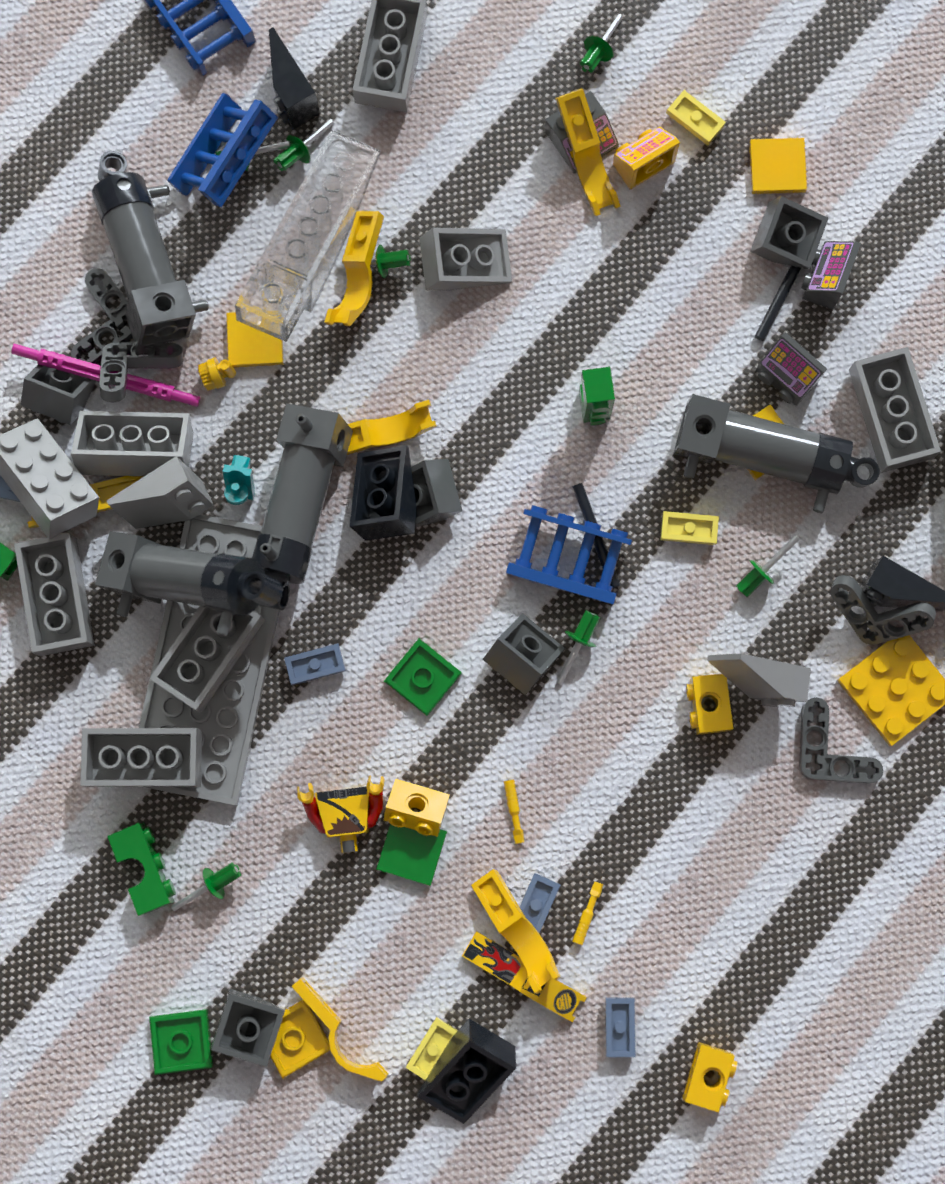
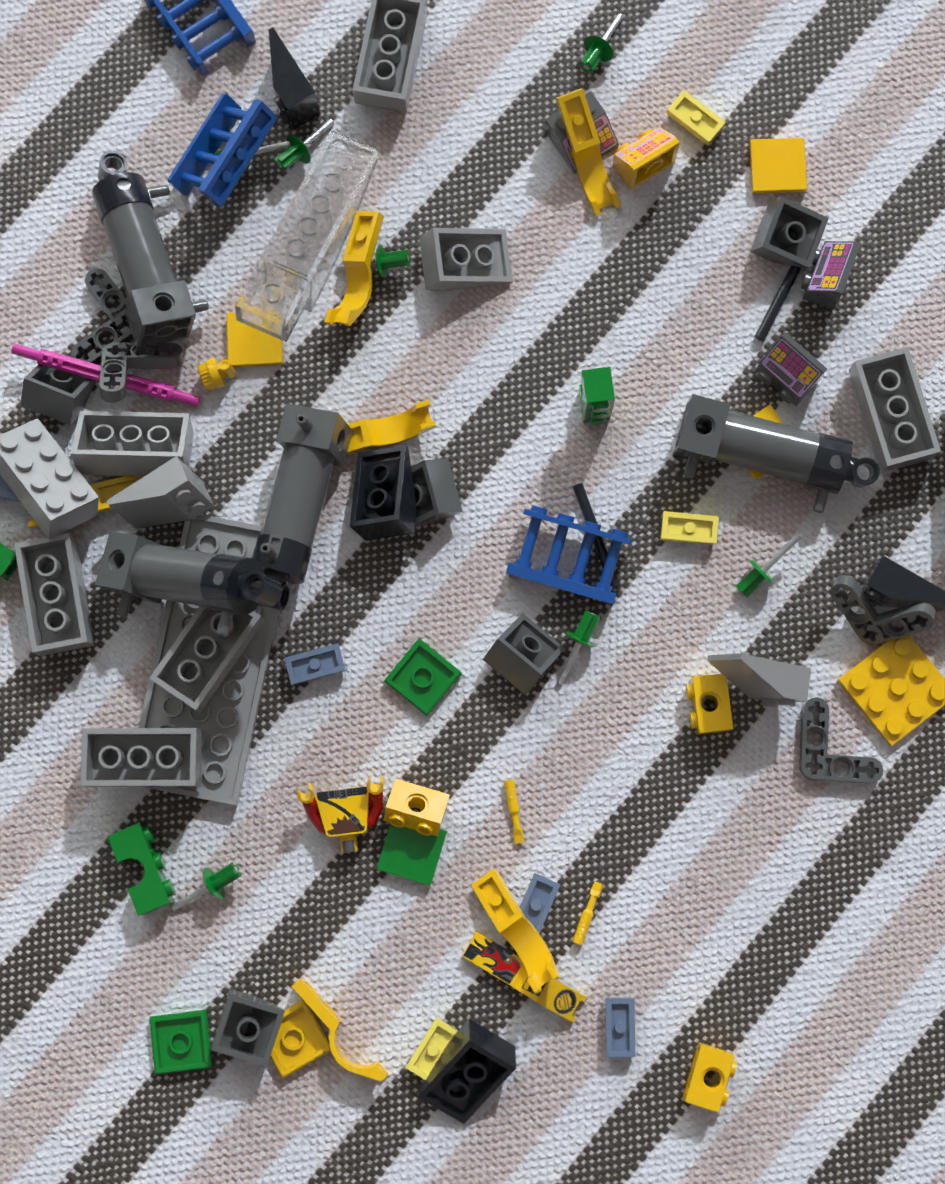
teal hips [223,455,255,505] -> none

